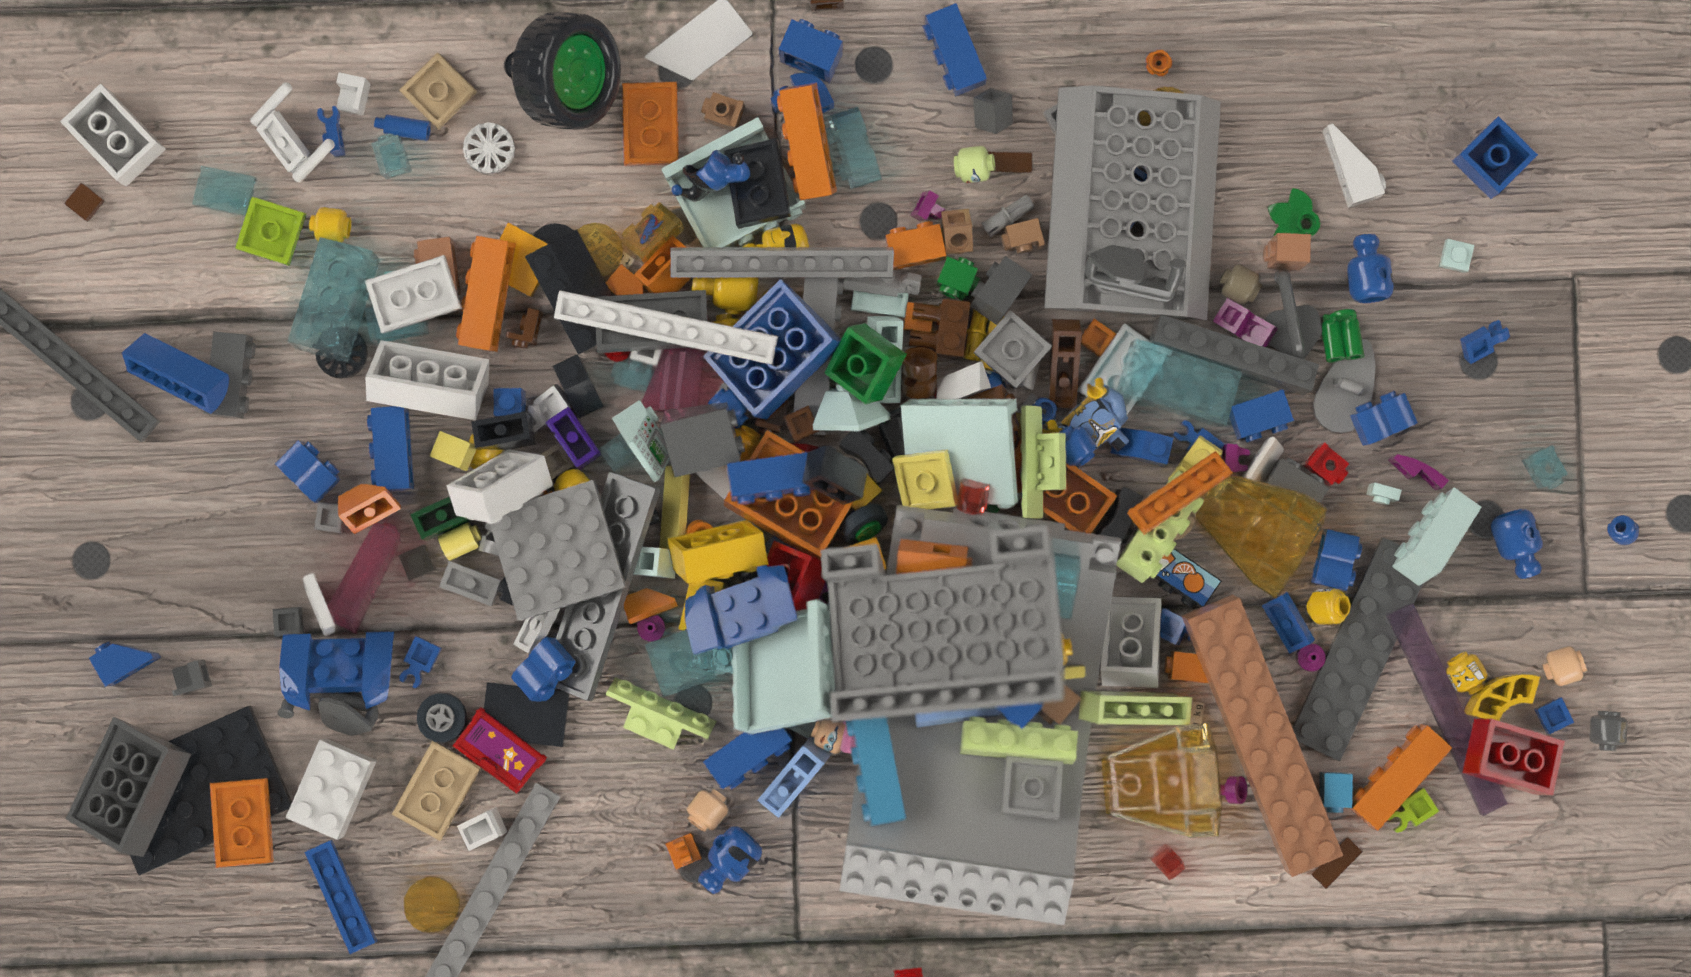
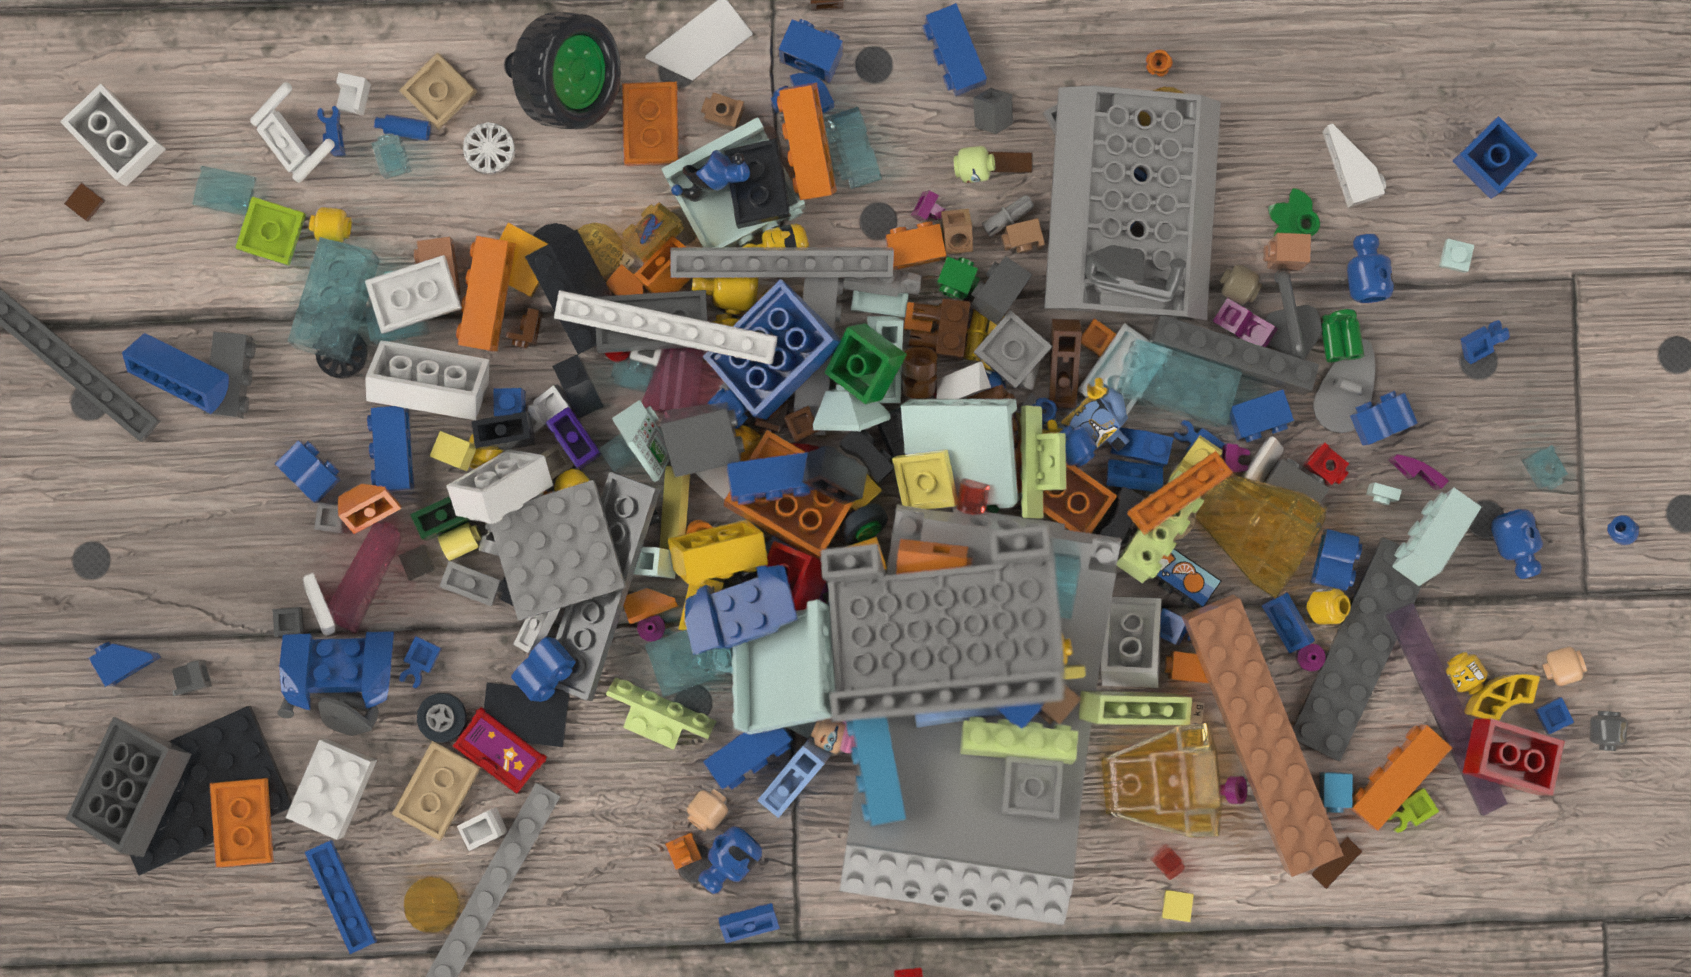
none -> blue plate [718,903,780,943]
none -> blue plate [1106,459,1163,492]
none -> light yellow tile [1161,889,1194,922]

